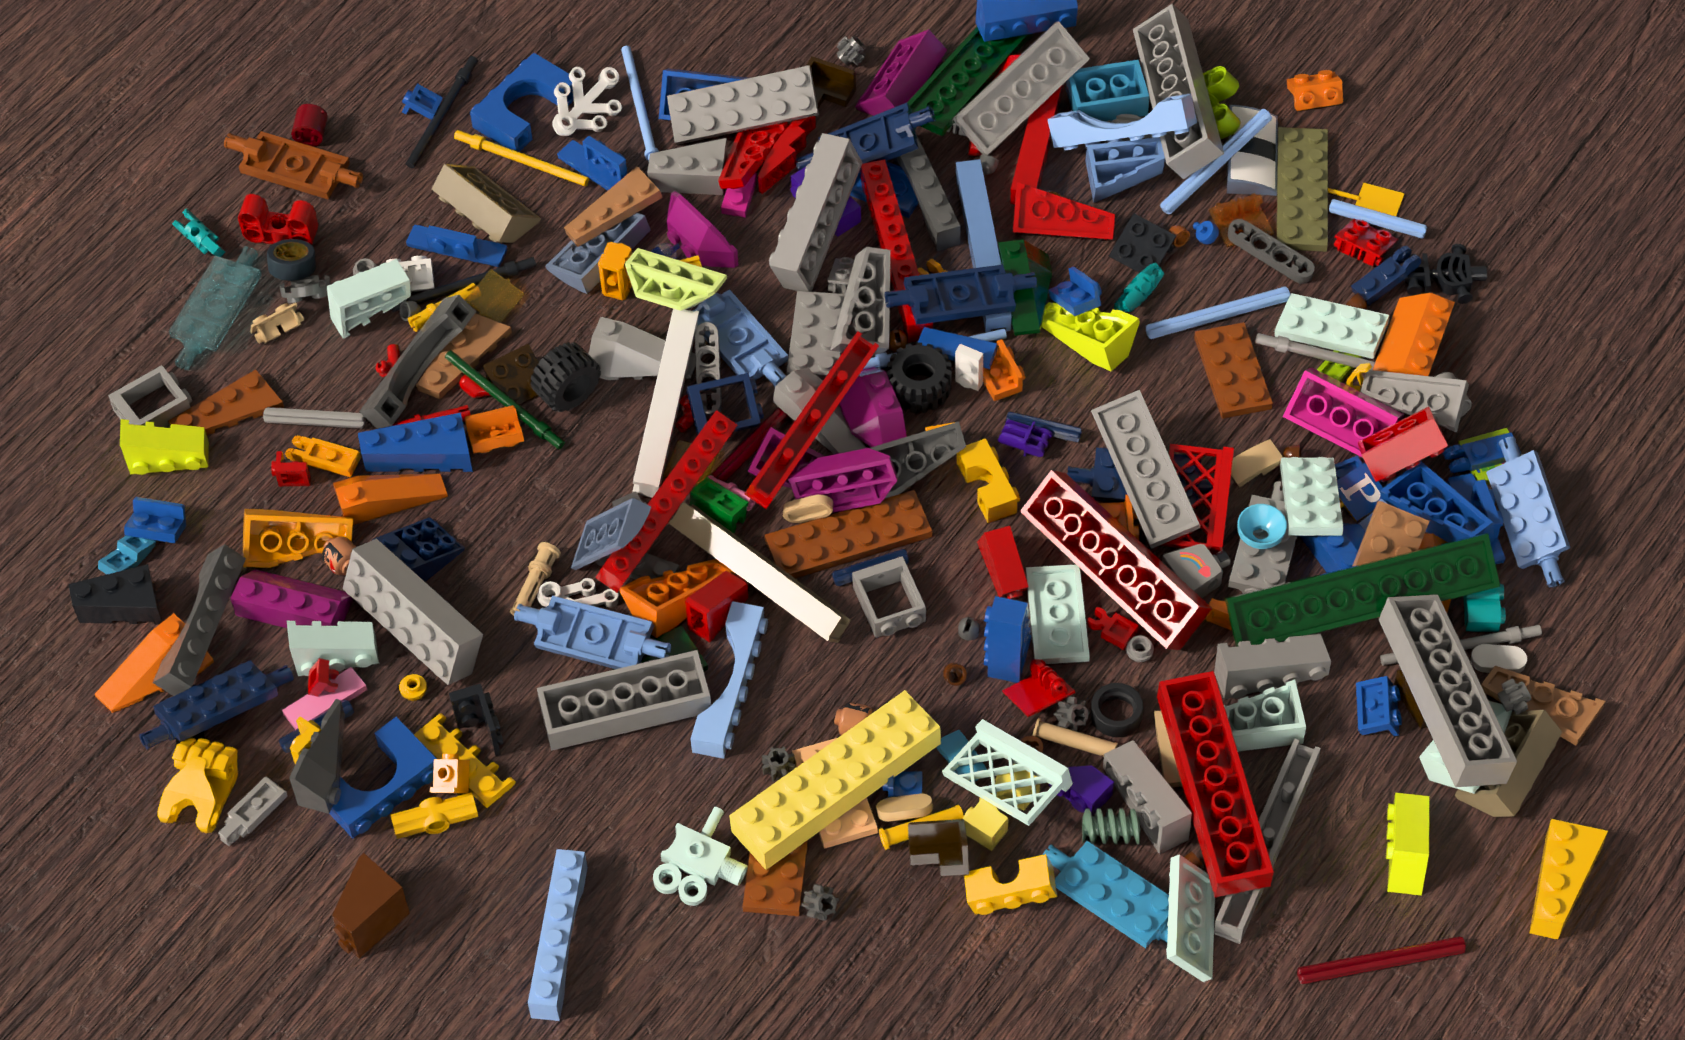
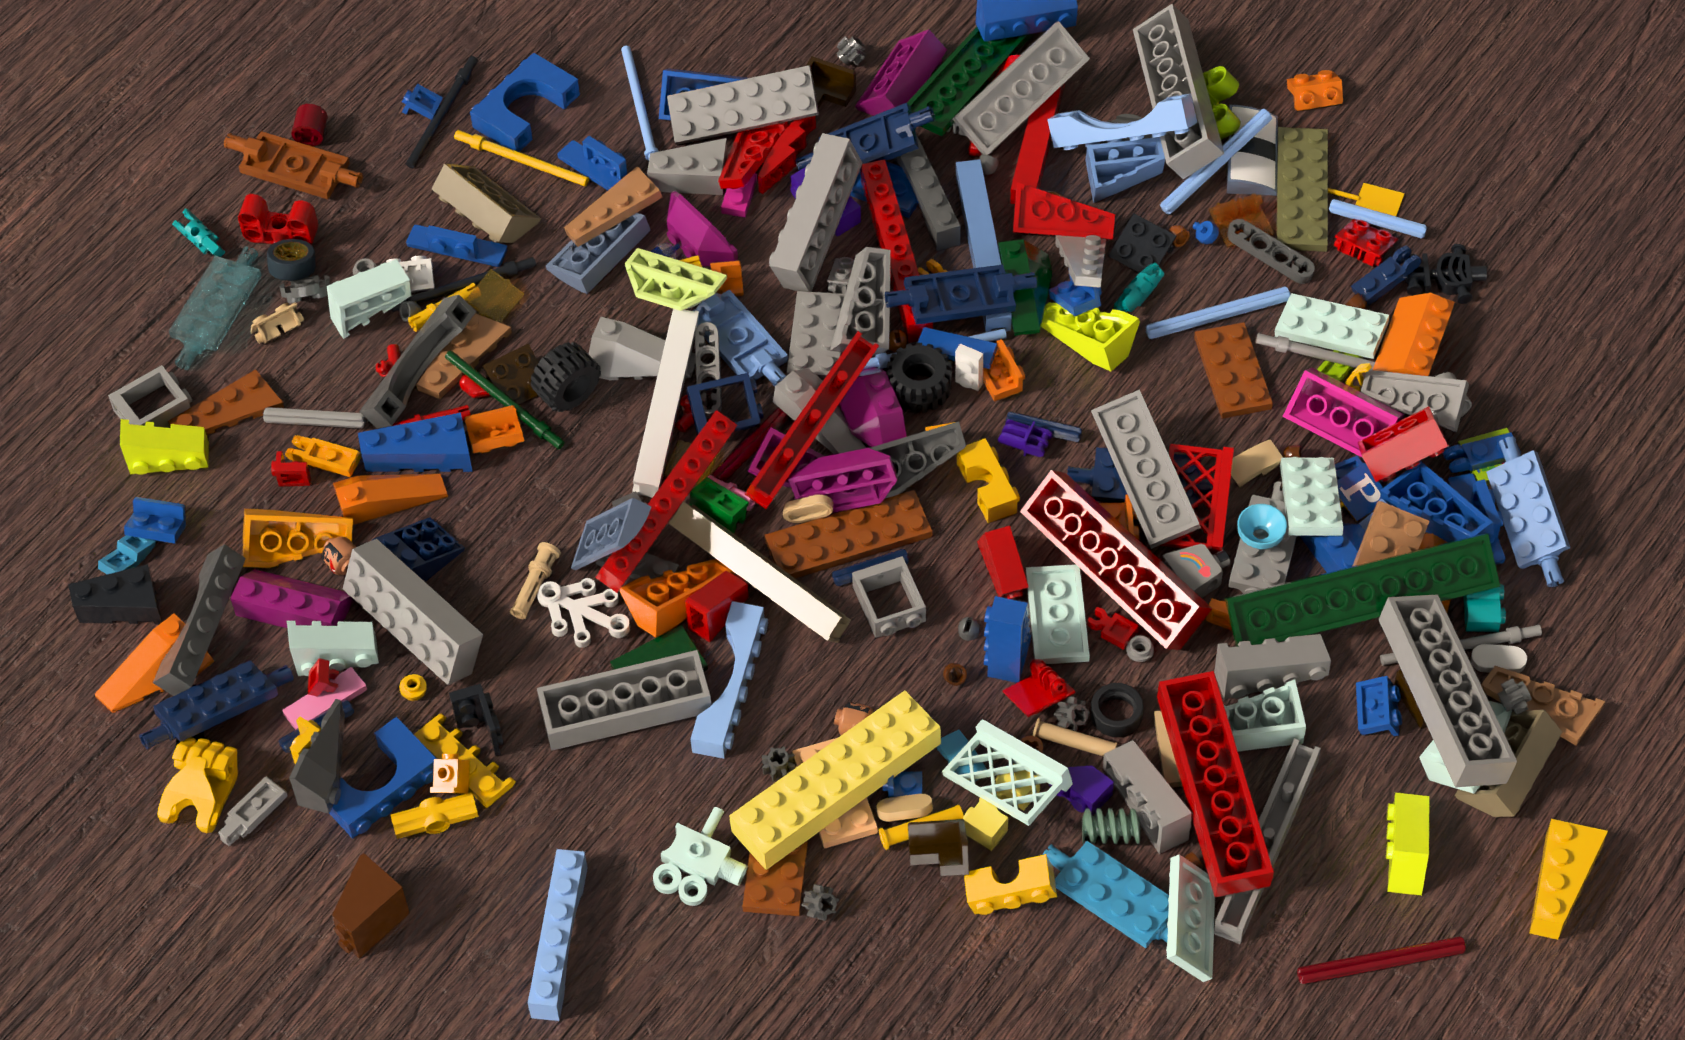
medium blue plate [514,596,671,669] -> none
white plant [553,67,622,136] -> none
light orange brick [598,242,632,301] -> none
dark azure brick [1066,60,1149,122] -> none
none -> orange panel [710,261,744,297]
none -> light grey wing [1055,235,1106,288]

